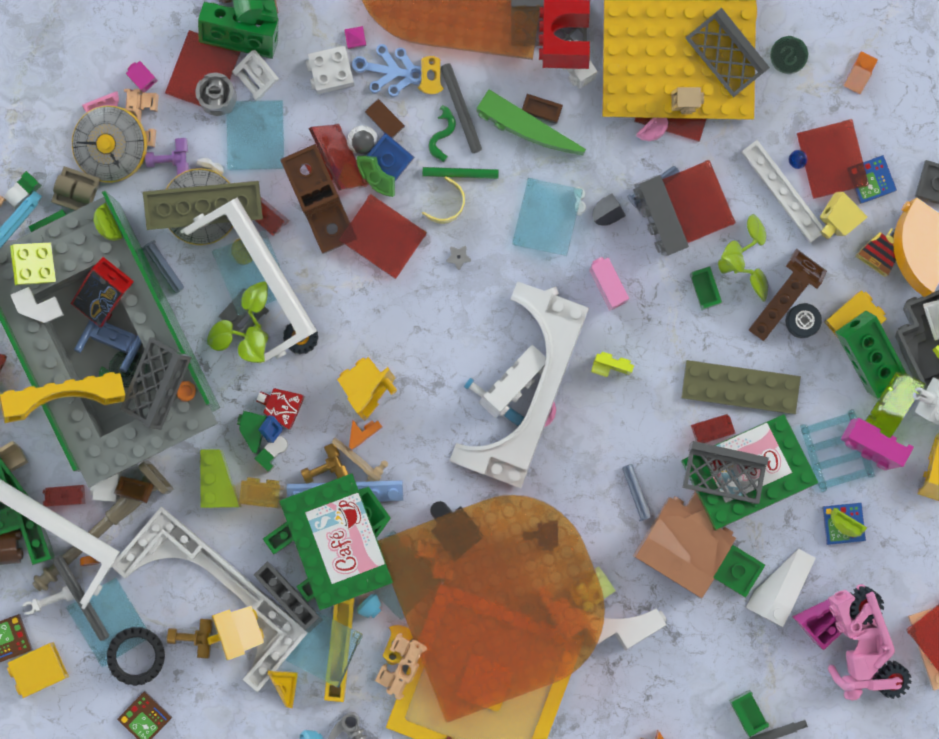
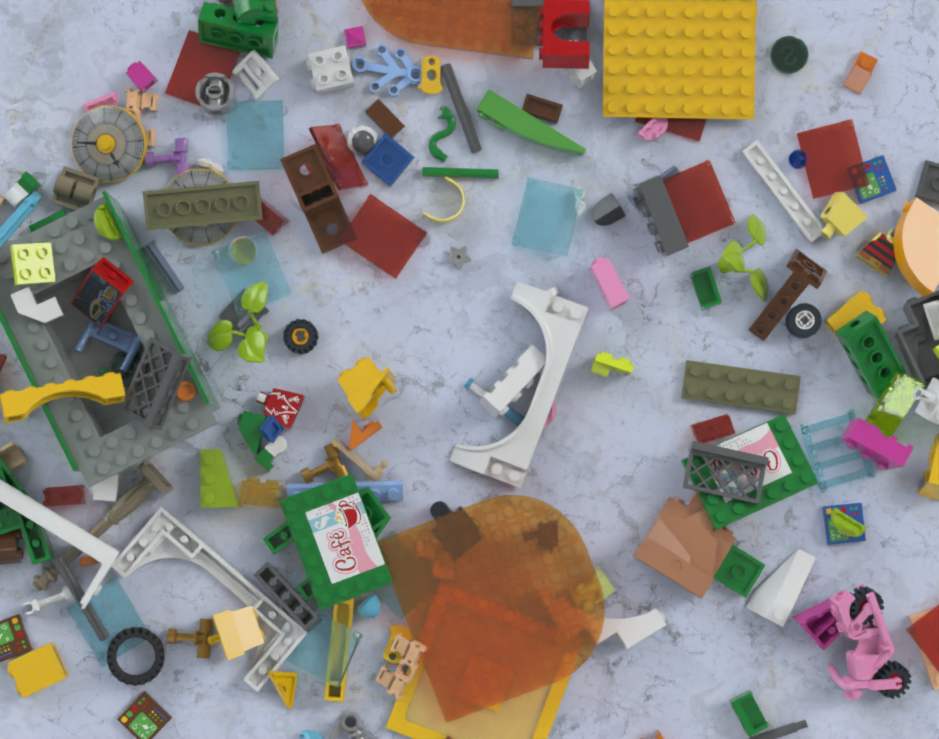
reddish brown tile [114,476,154,504] -> none
white piece [180,197,317,364] -> none
bright green tile [356,156,395,197] -> none
sand blue axle [622,464,654,522] -> none
tan brick [671,87,704,114] -> none
dark grey fence [685,8,770,97] -> none

